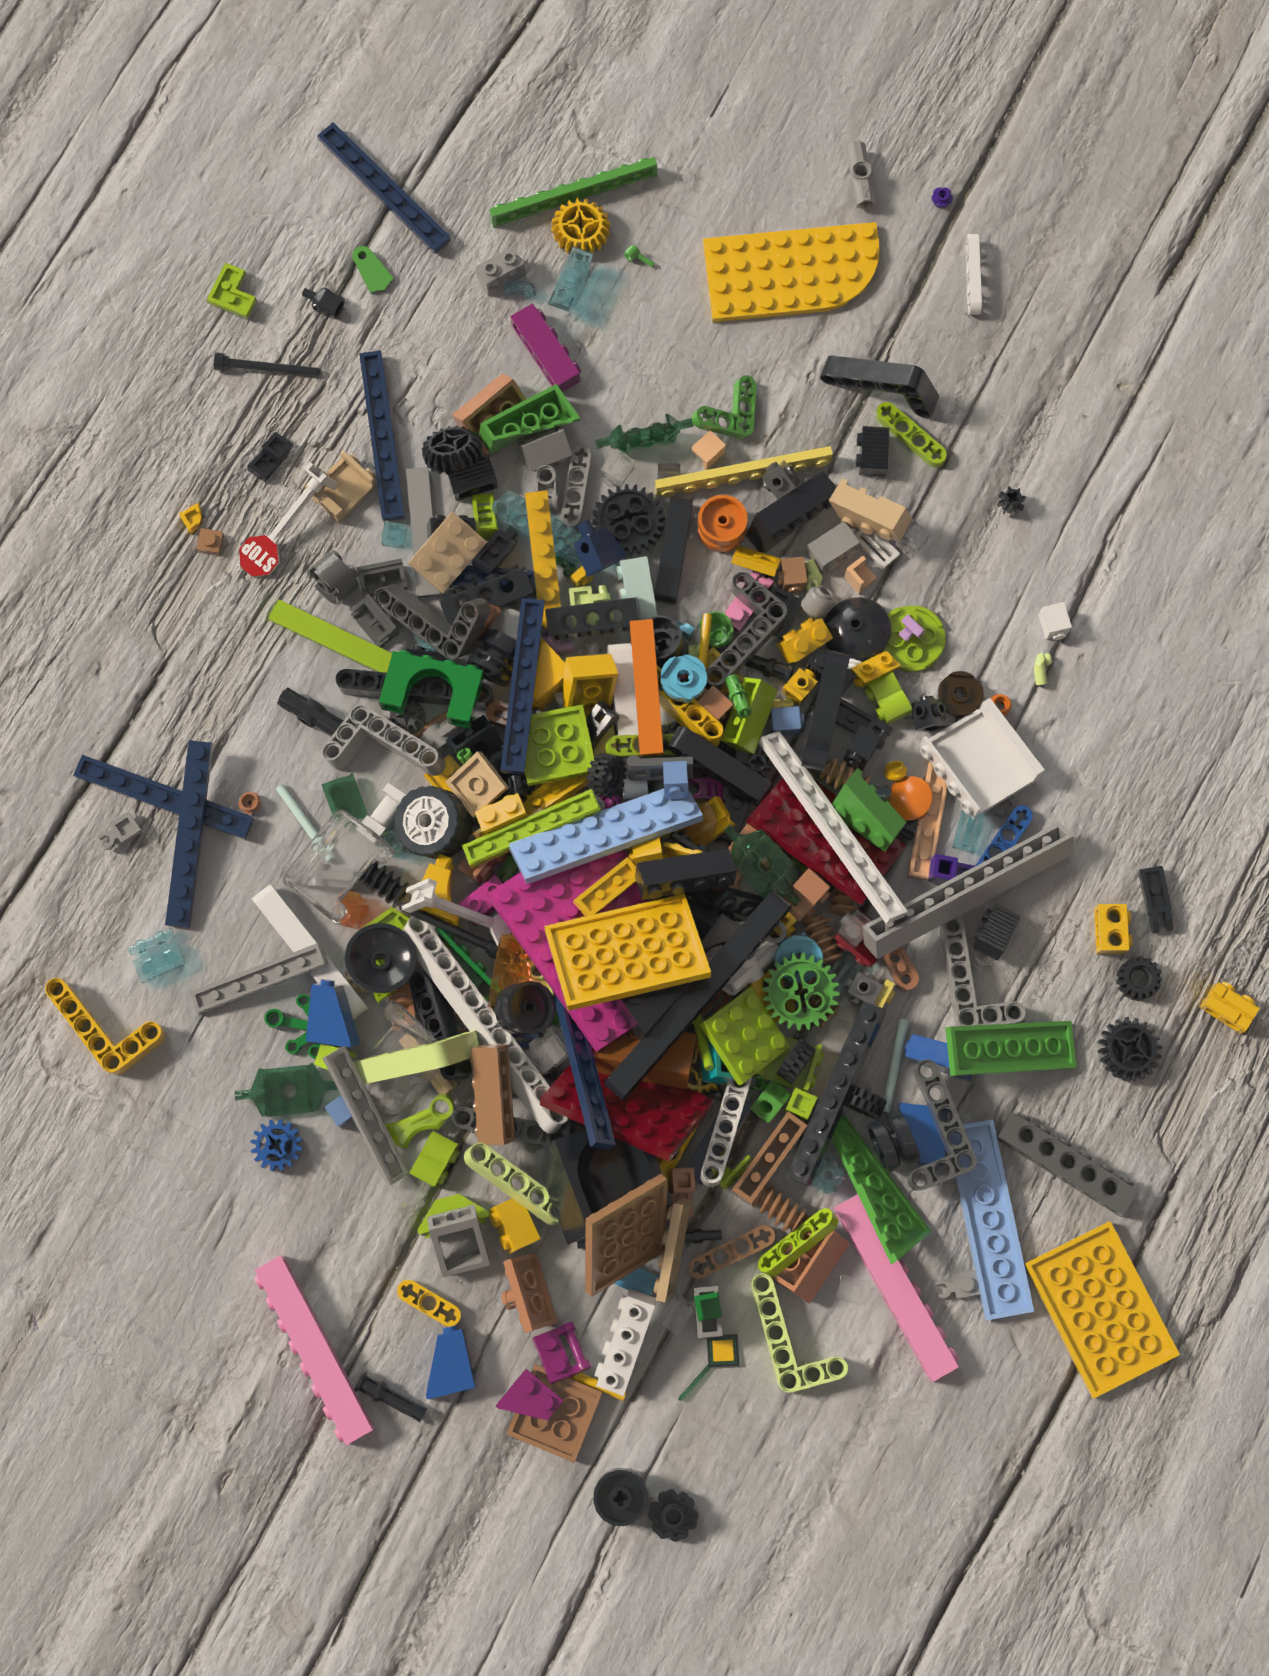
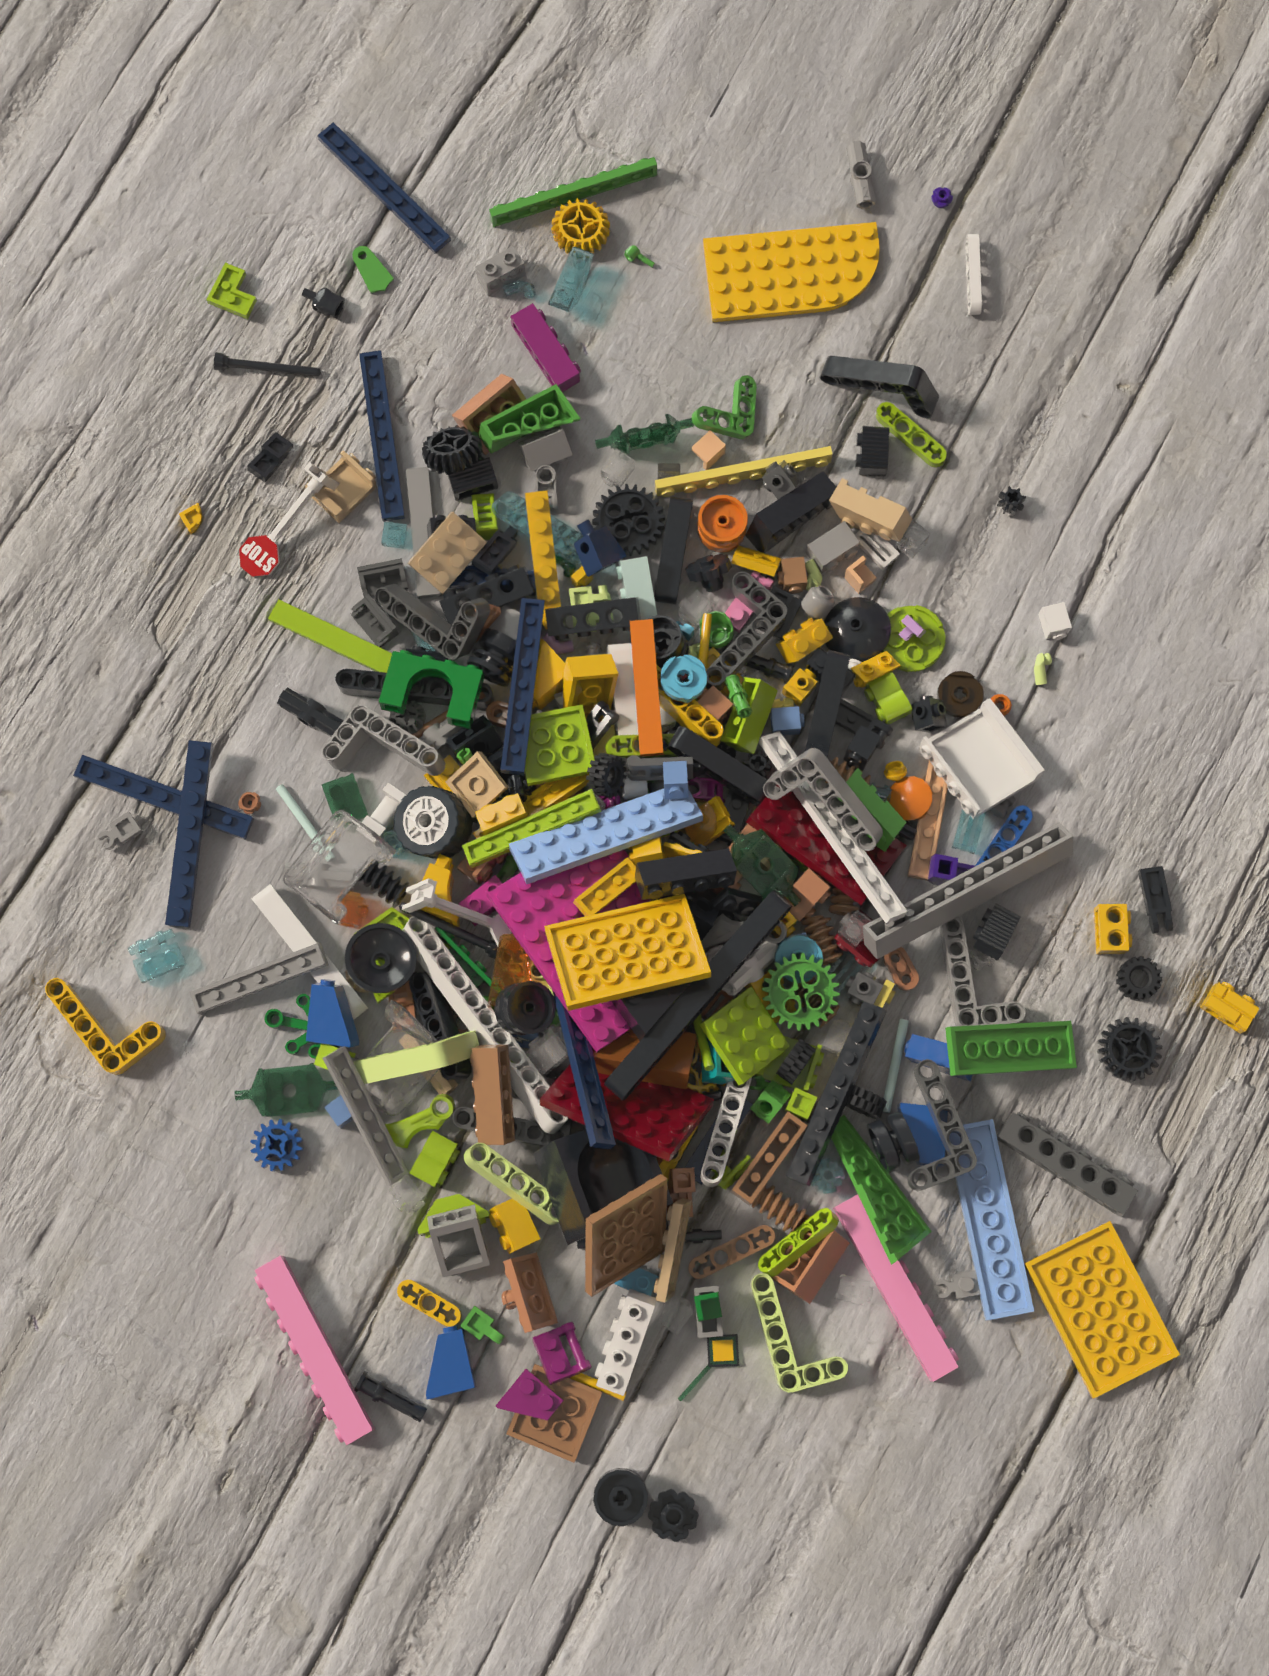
medium nougat plate [196,528,224,556] -> none
dark grey brick [307,550,359,605] -> none
light grey beam [561,445,591,530] -> none
none -> bright green plate [461,1306,505,1344]
none -> black plant [685,554,732,592]
none -> light grey beam [763,748,883,851]

